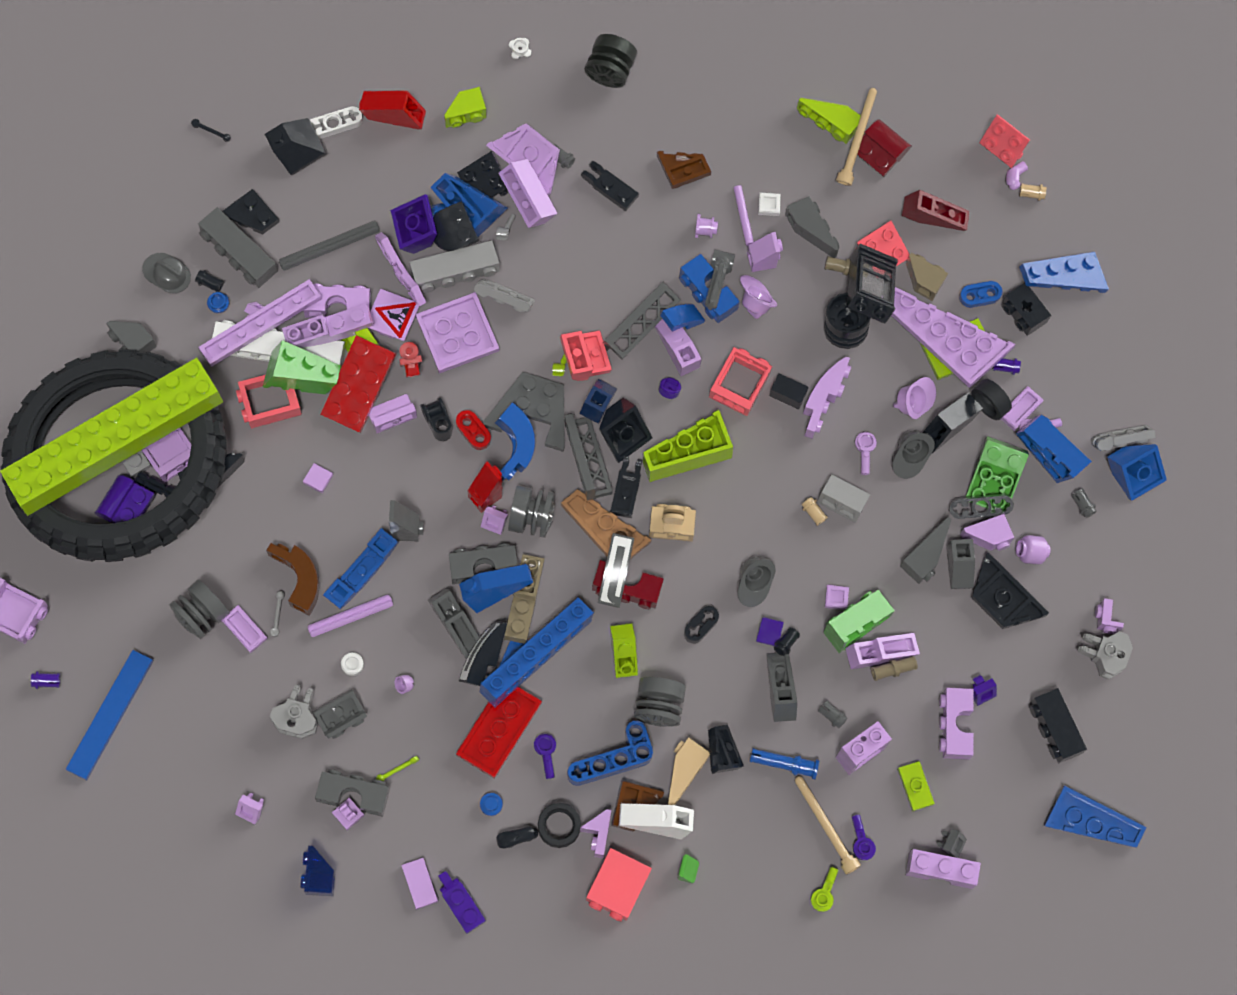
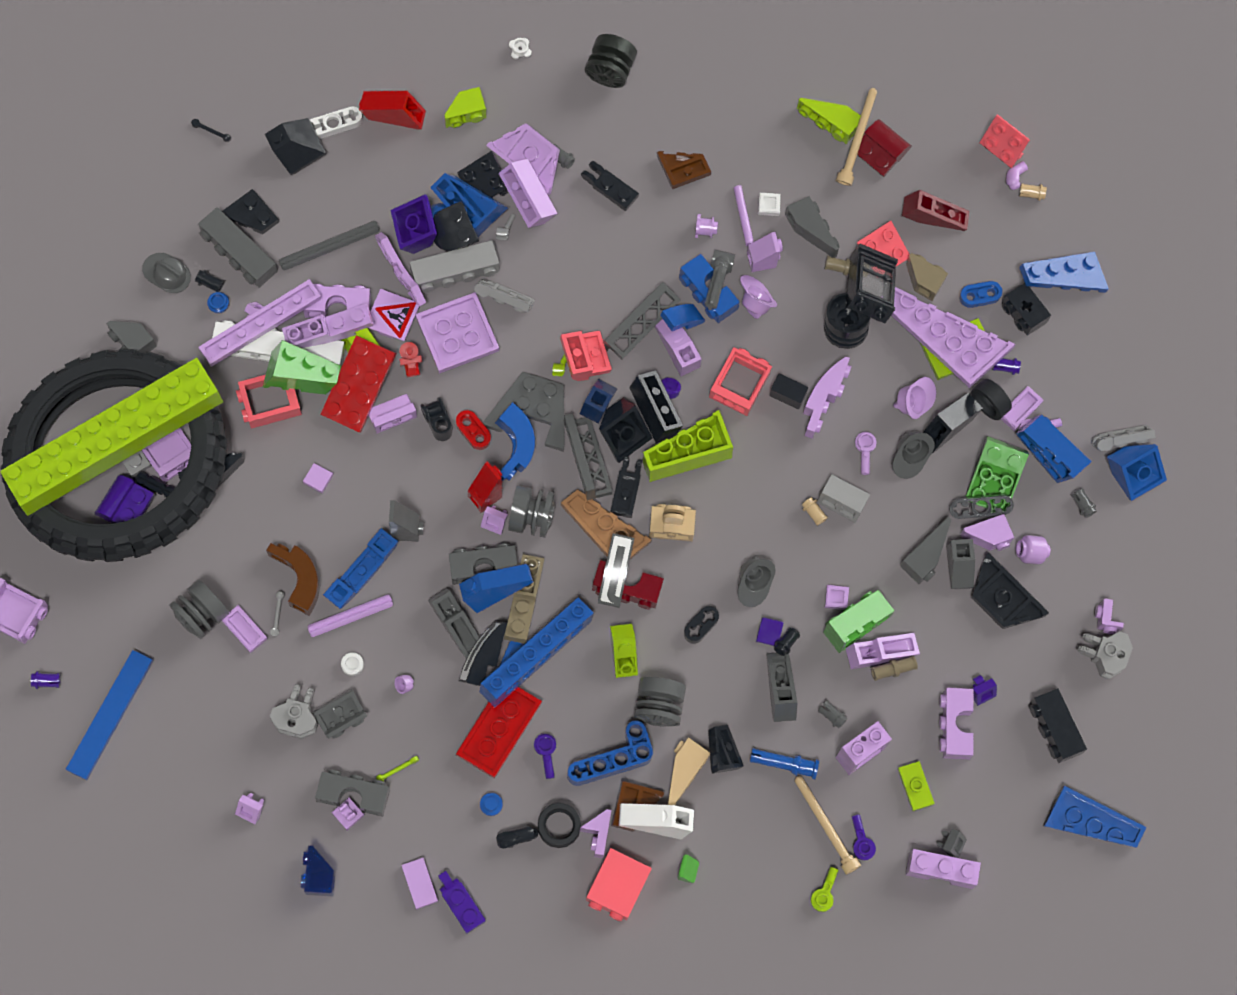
none -> black brick [629,370,683,443]

